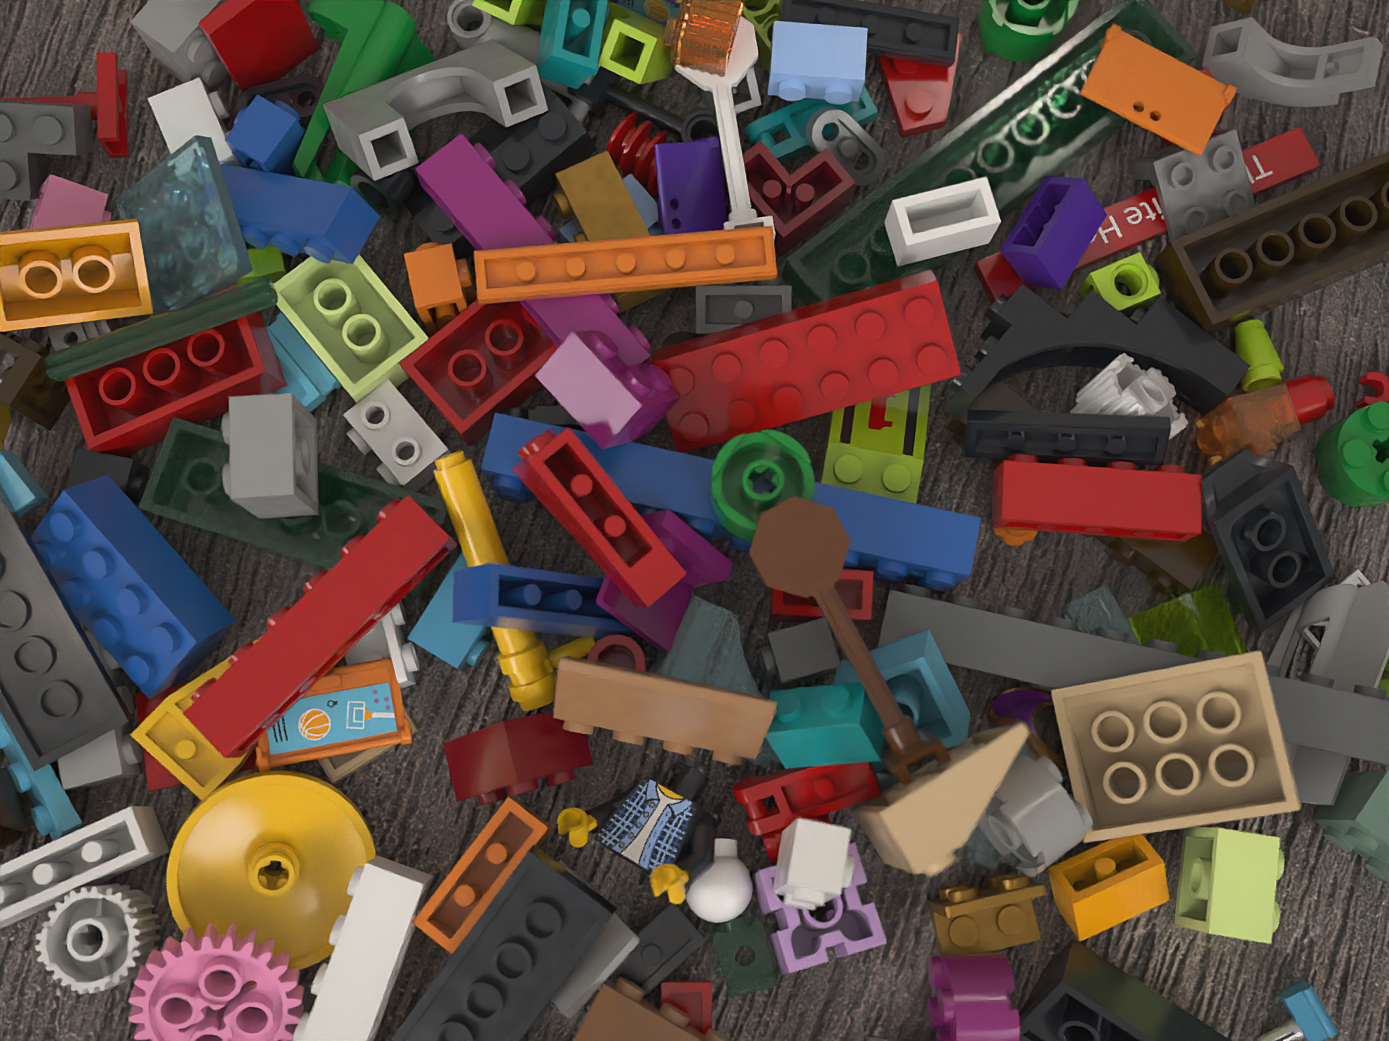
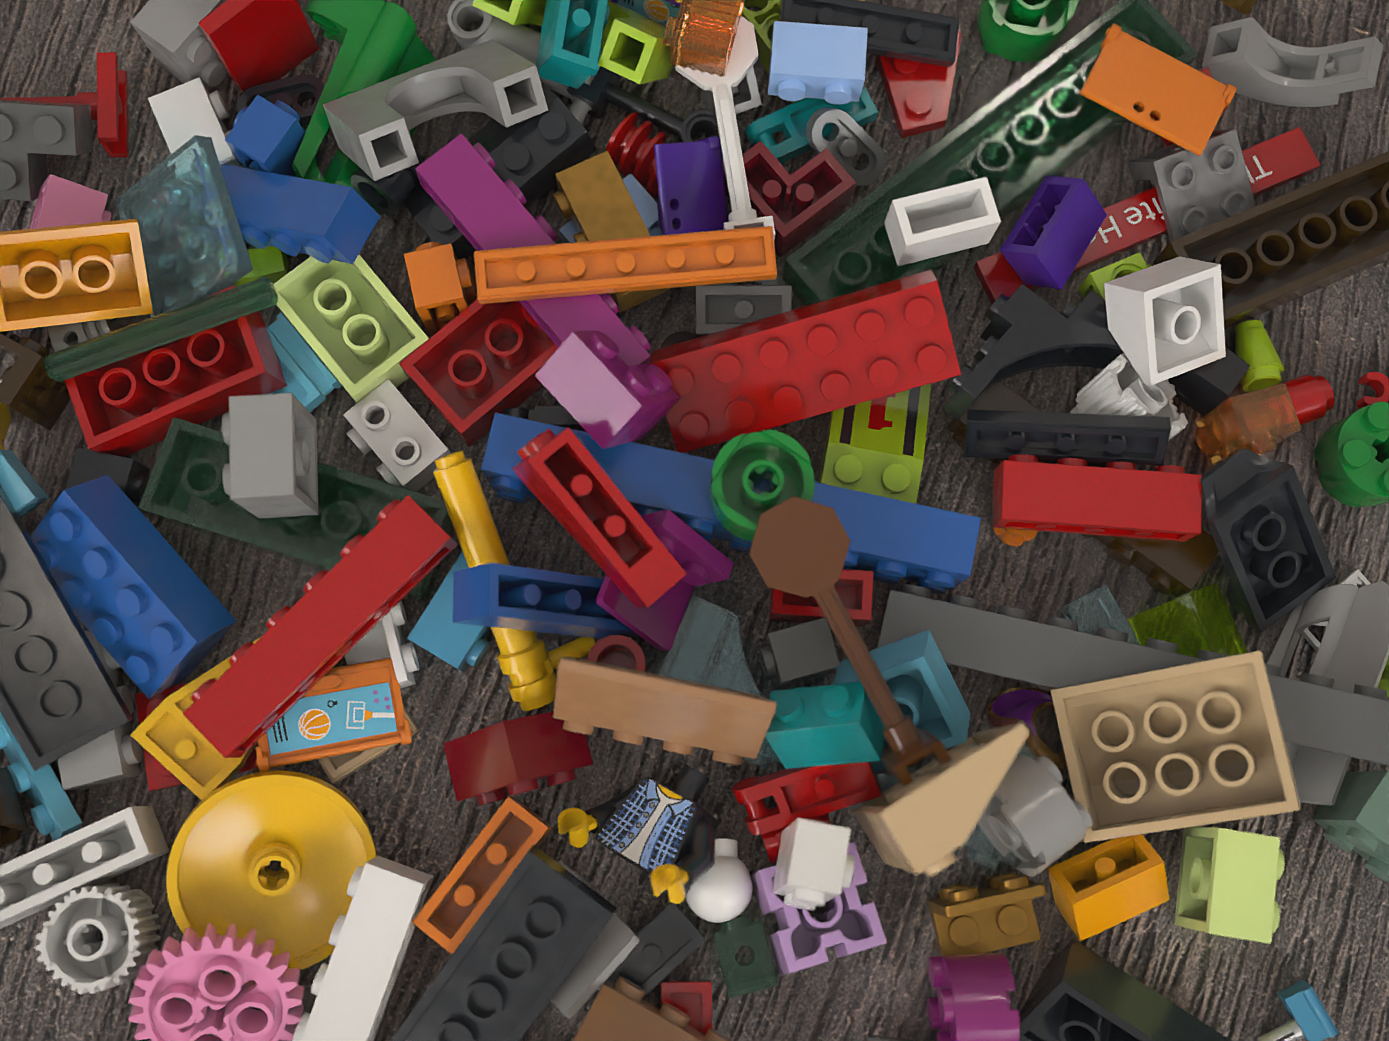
none -> white slope [1104,256,1226,386]

